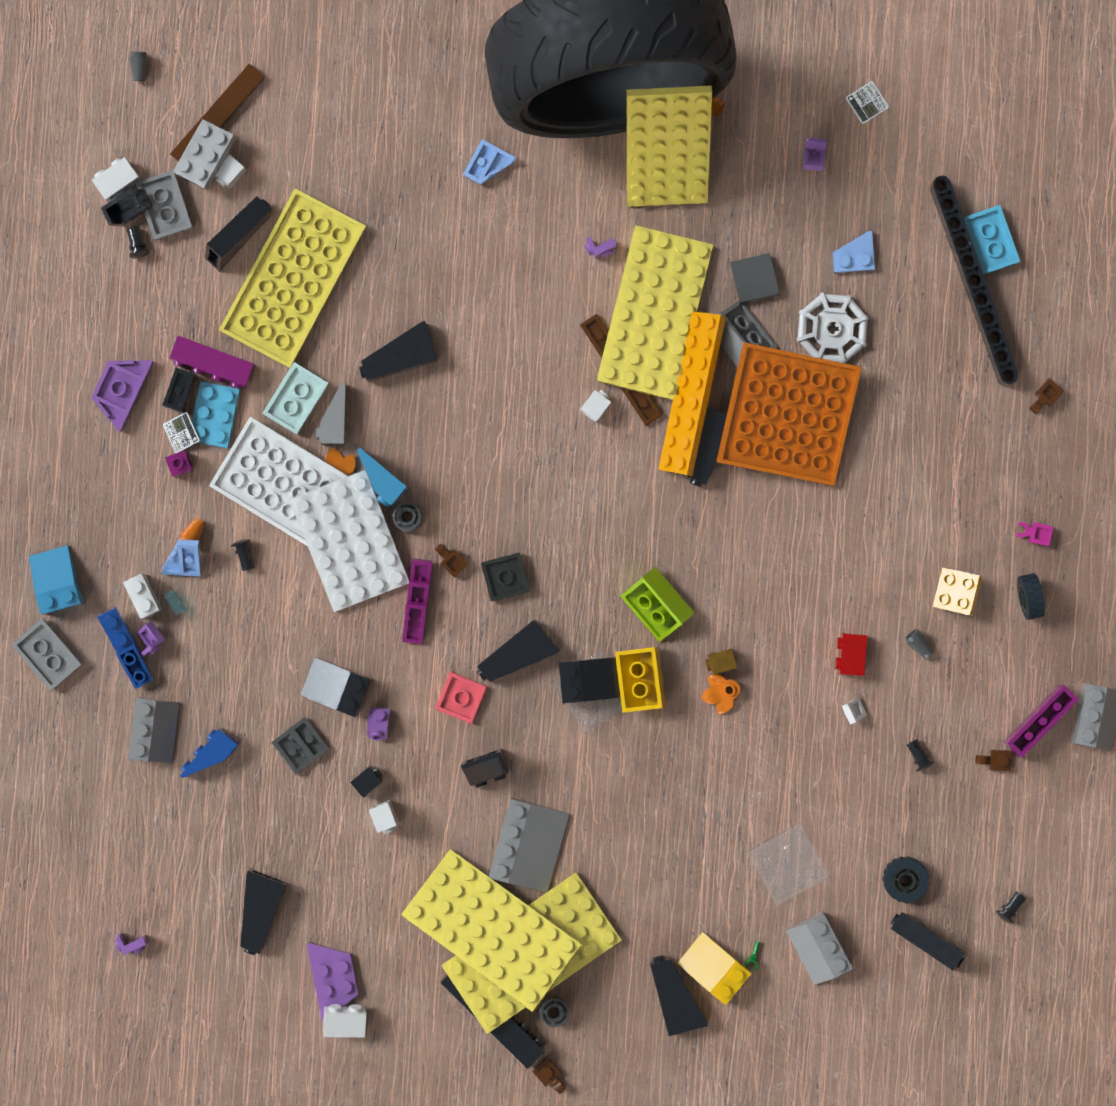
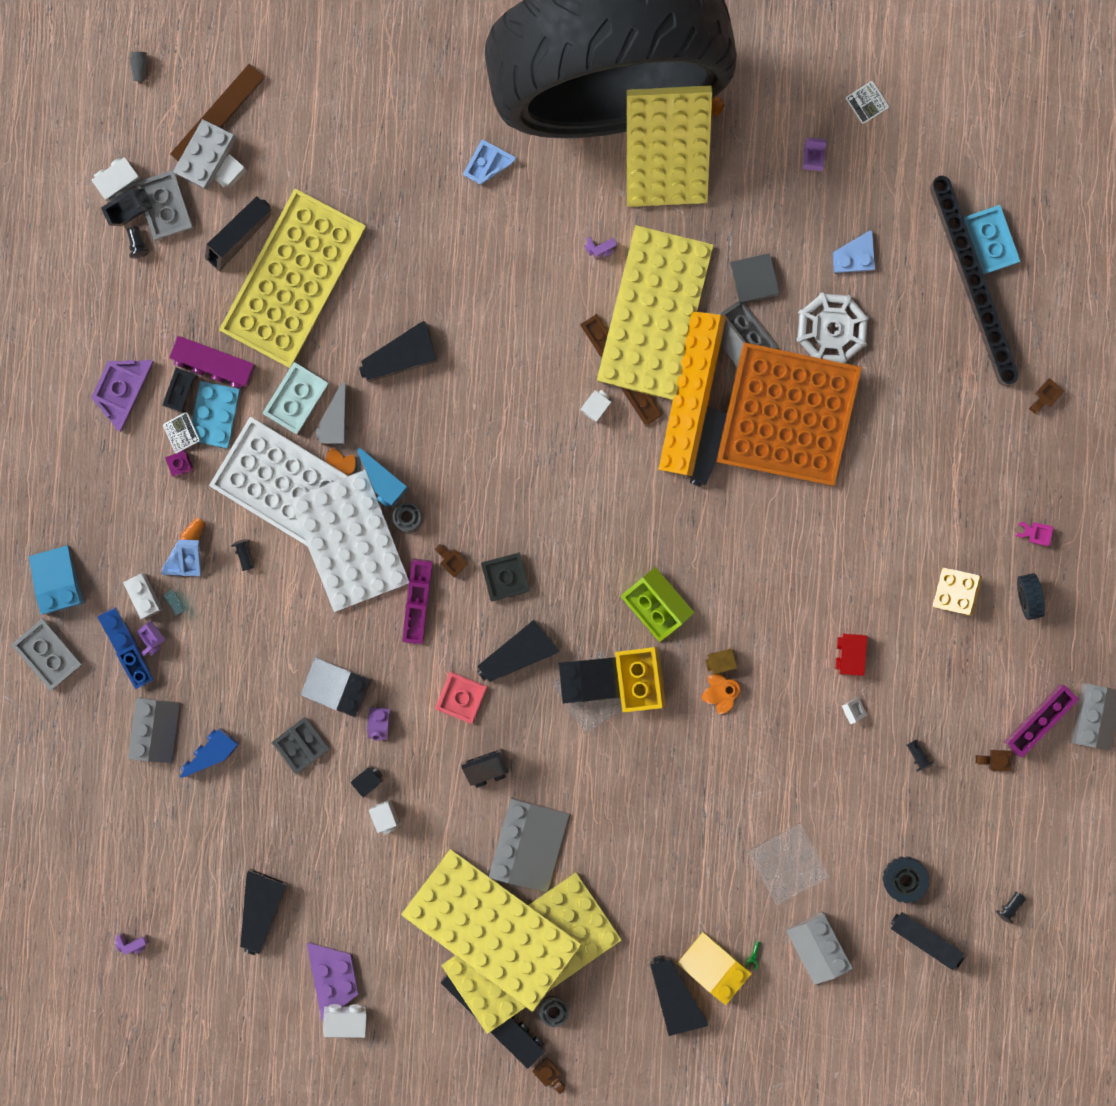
dark grey cone [905,629,934,659] -> none

